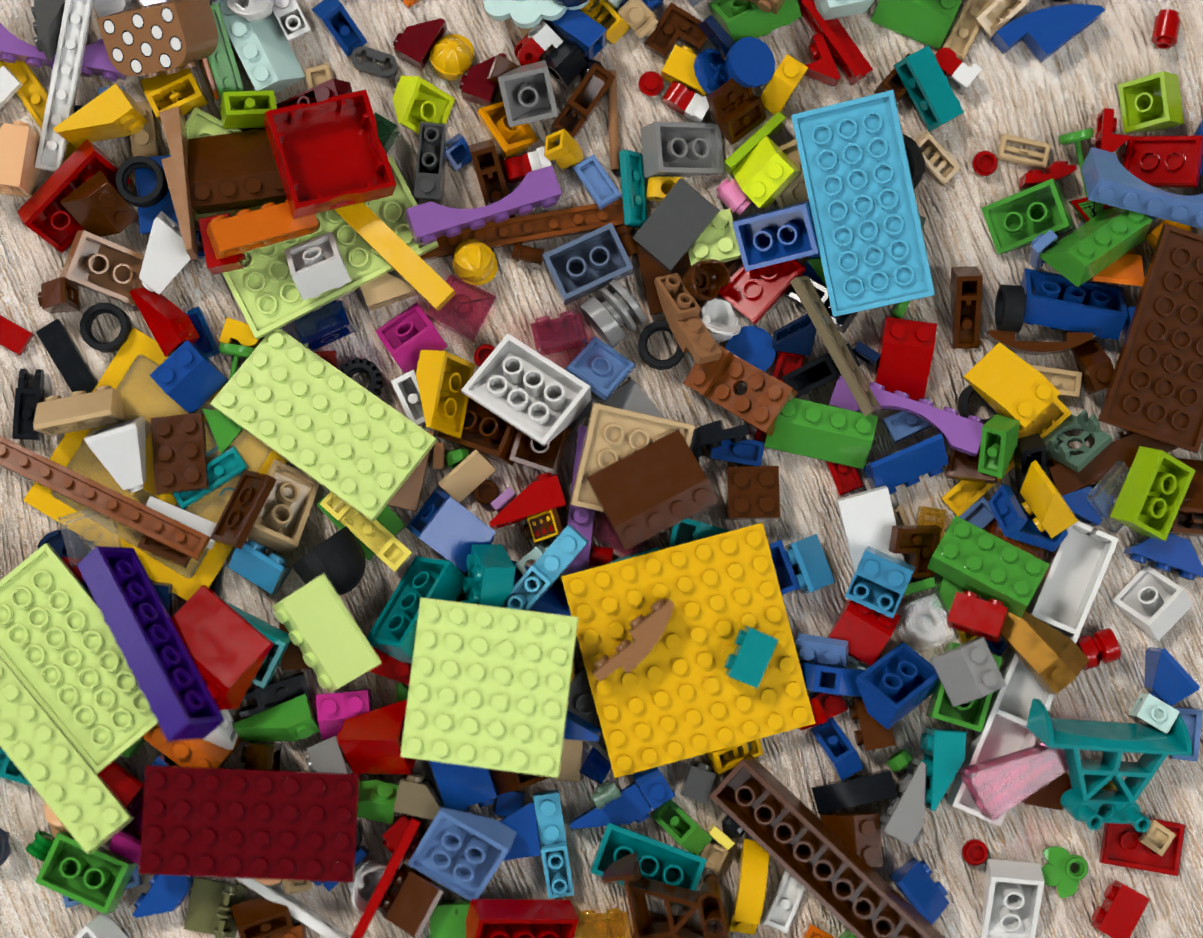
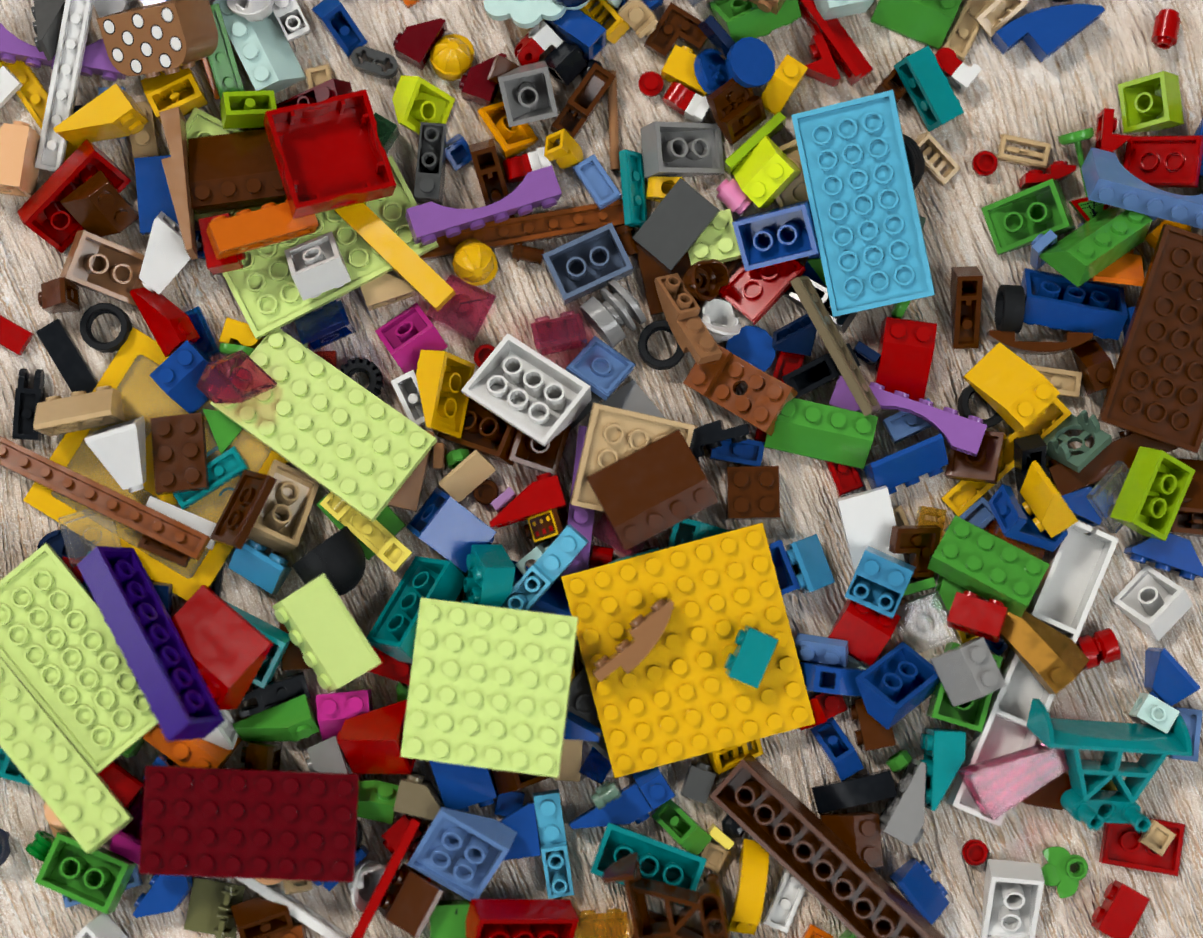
black tyre [115,156,168,208] -> none
bright green slope [978,414,1020,479] -> none
none -> clear pink slope [196,350,277,404]

